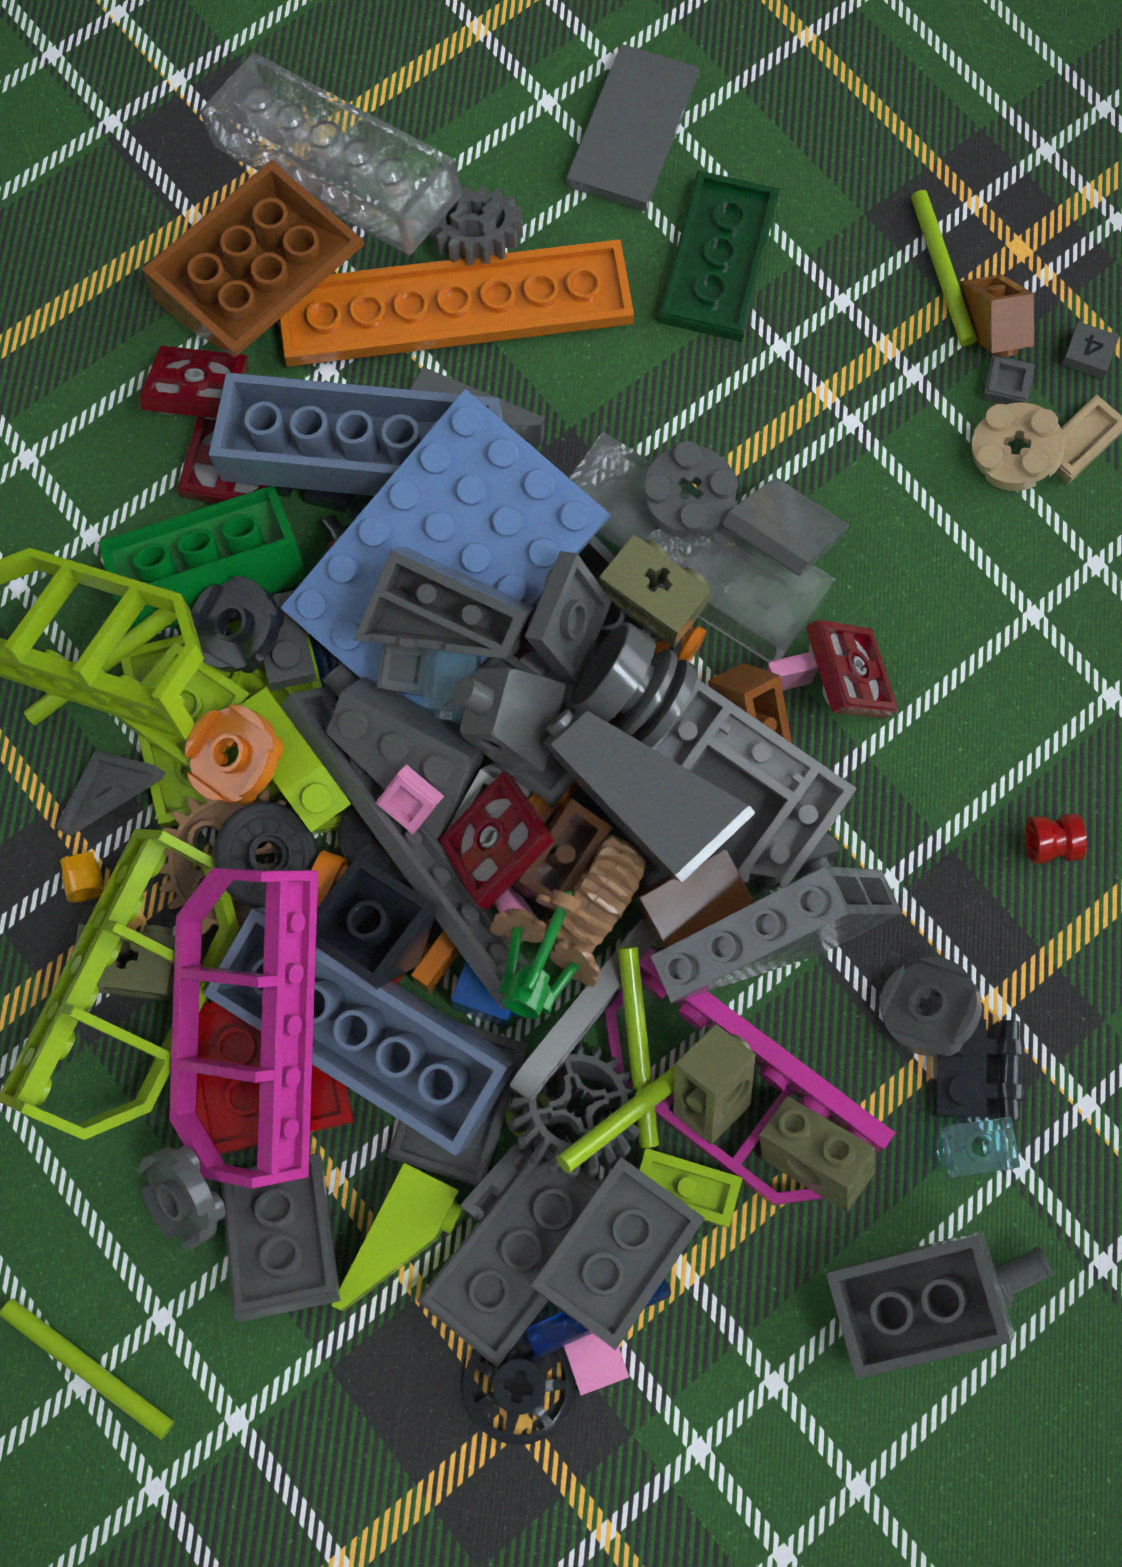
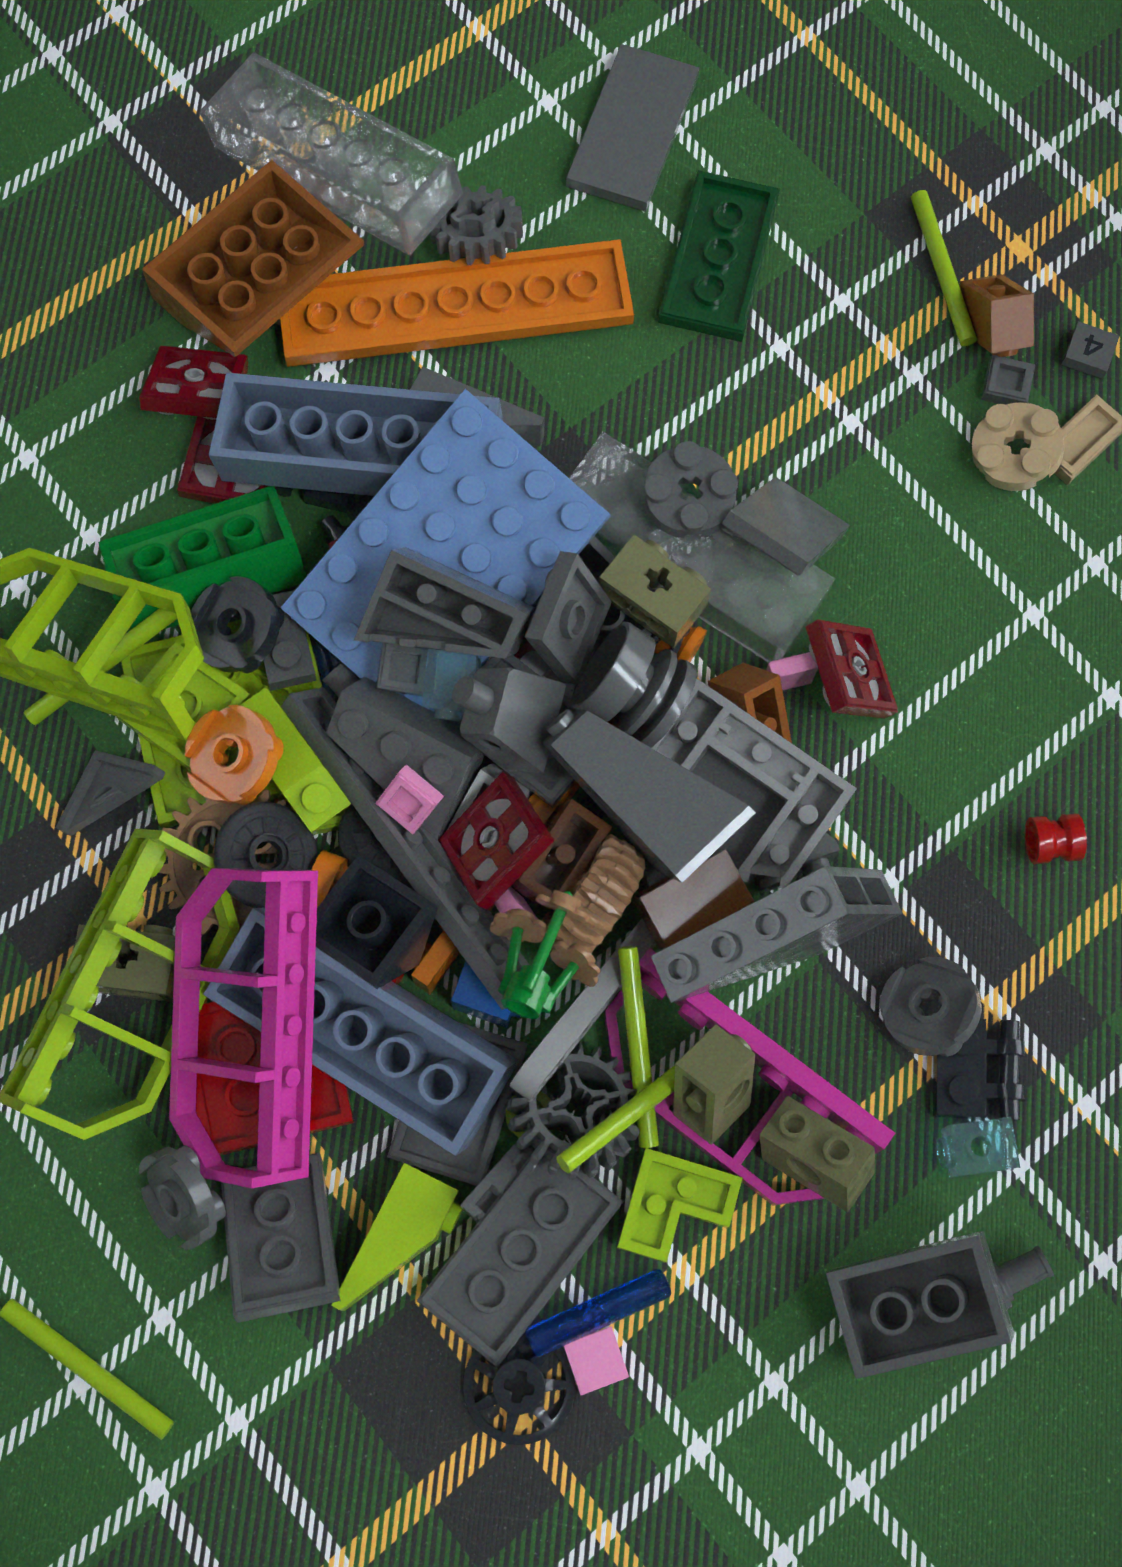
light orange hose [60,851,105,902] -> none
dark grey plate [530,1157,705,1350] -> none

